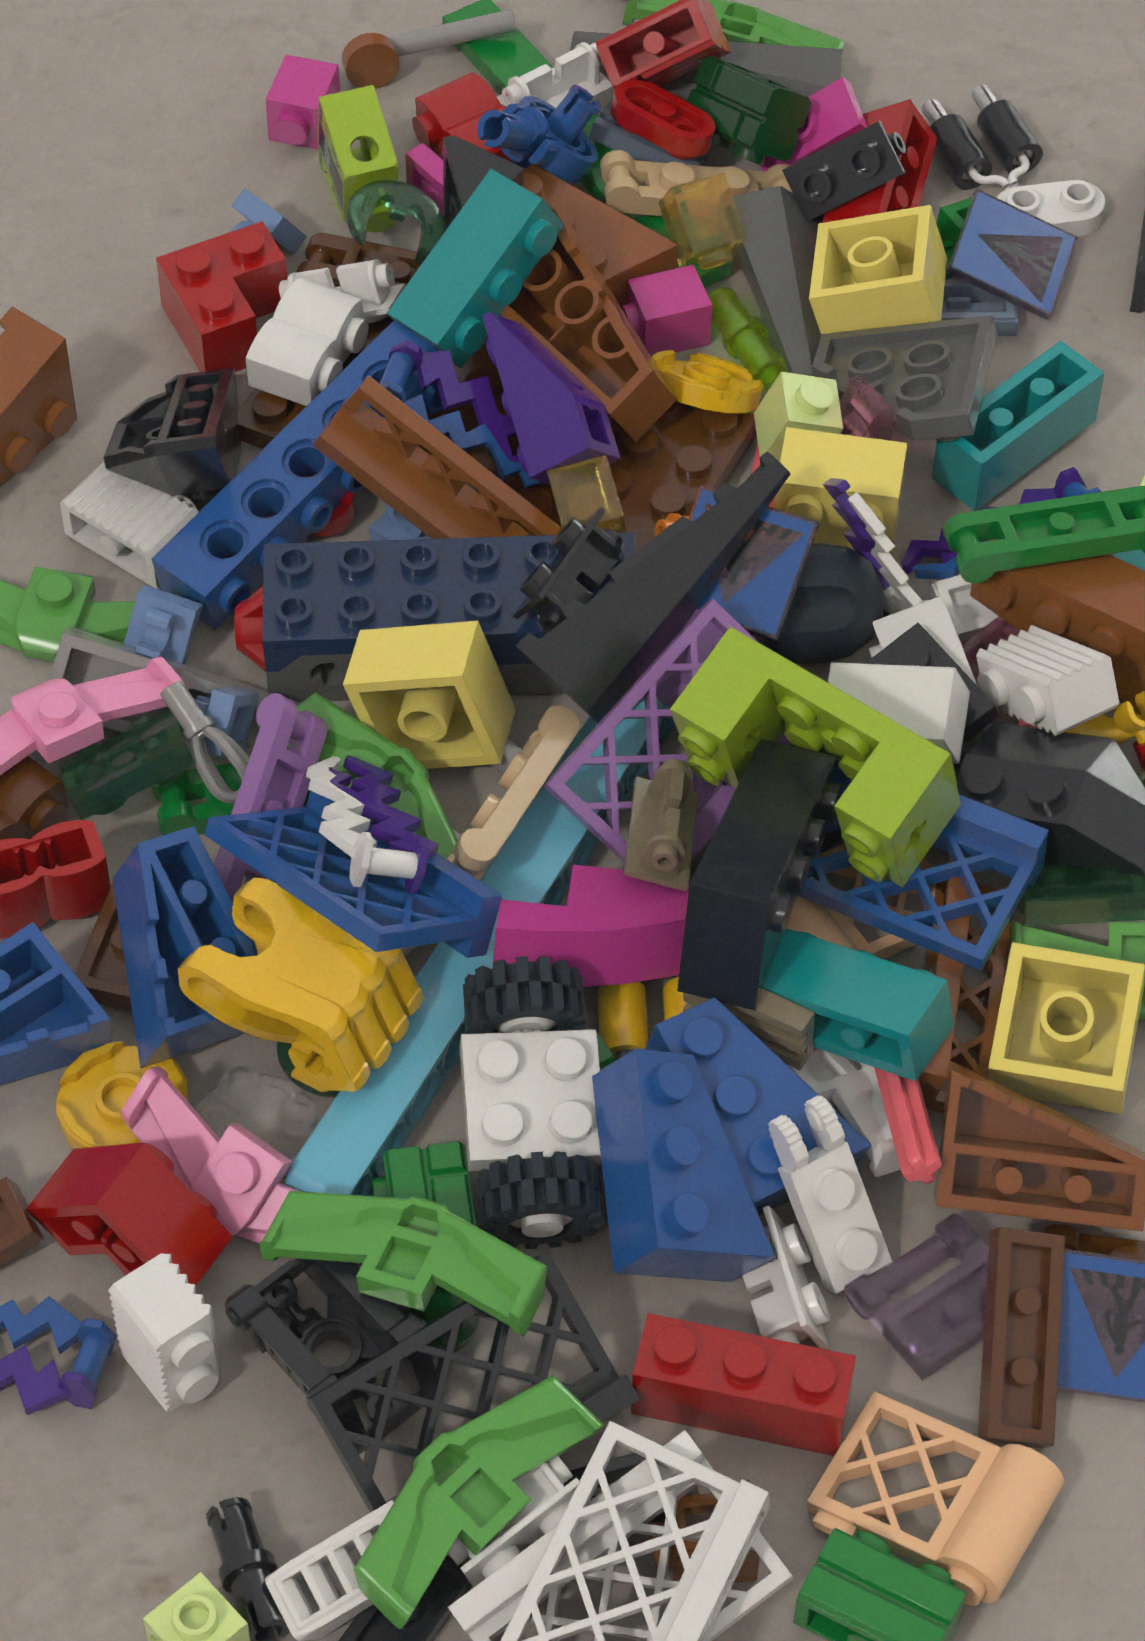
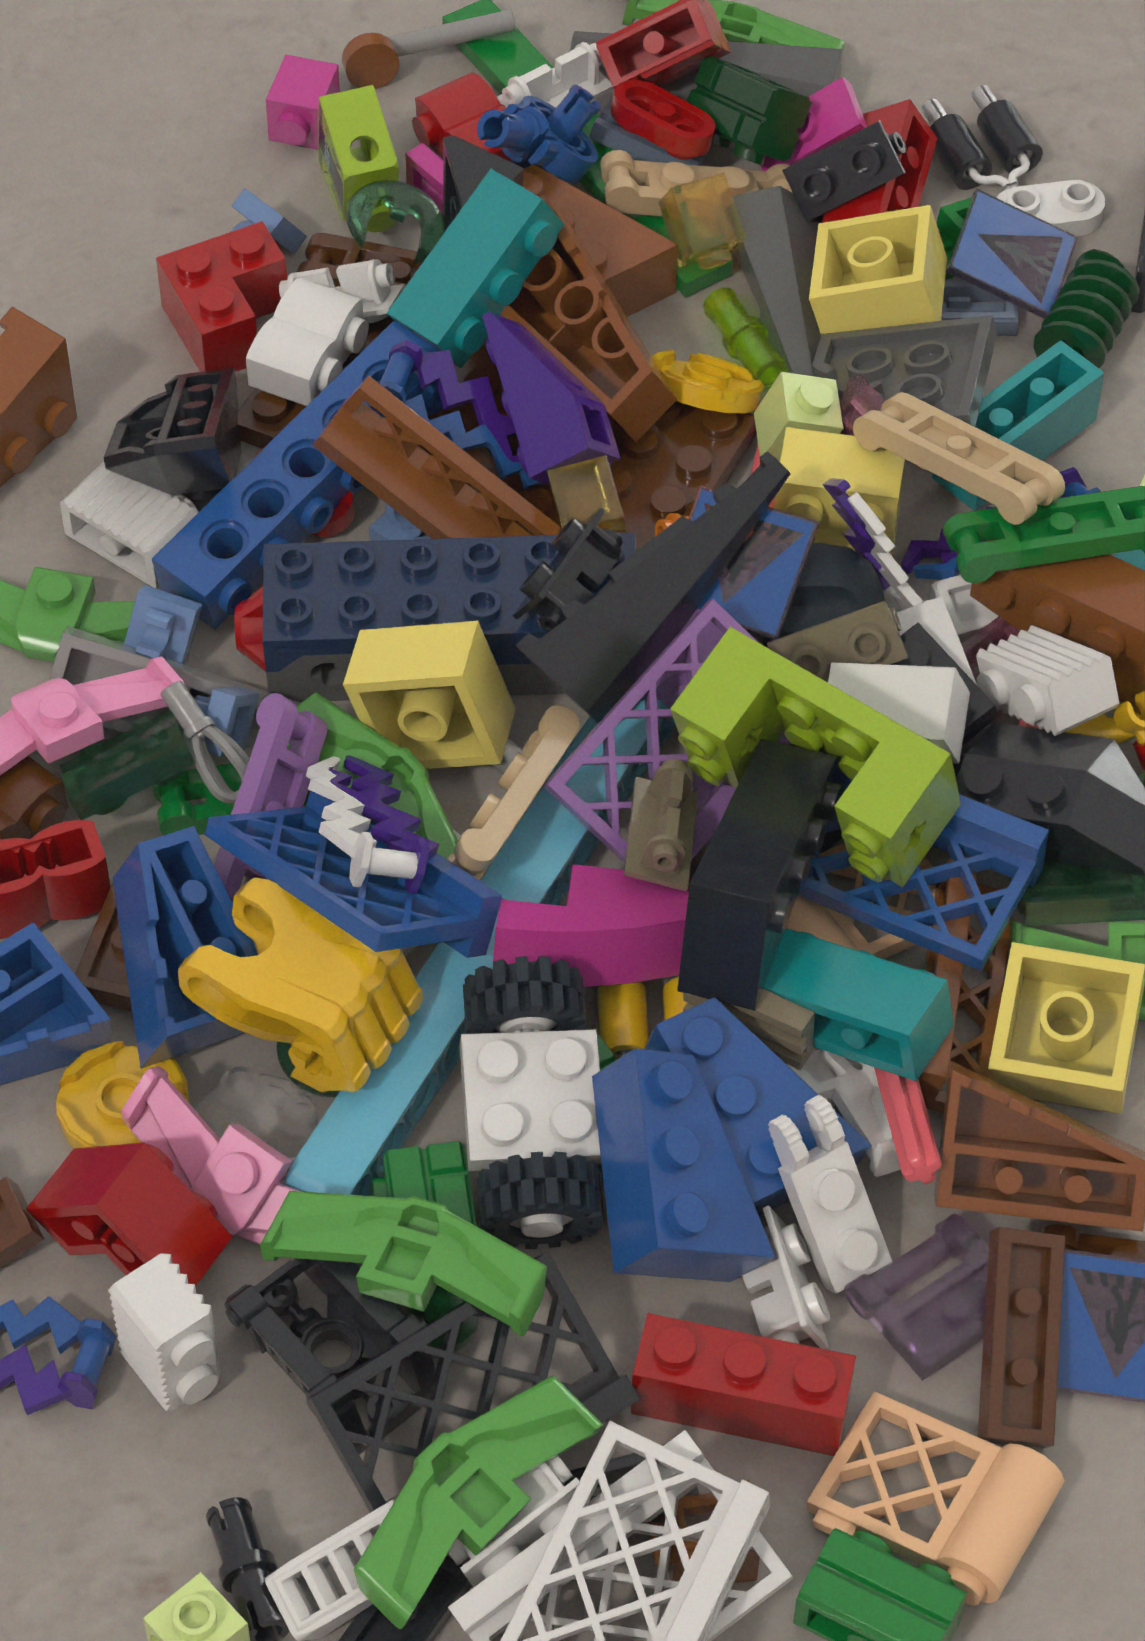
dark pink brick [620,265,712,357] -> none
none -> dark tan hinge [767,600,908,682]
none -> tan plate [853,392,1065,525]
none -> dark green piece [1033,249,1140,368]

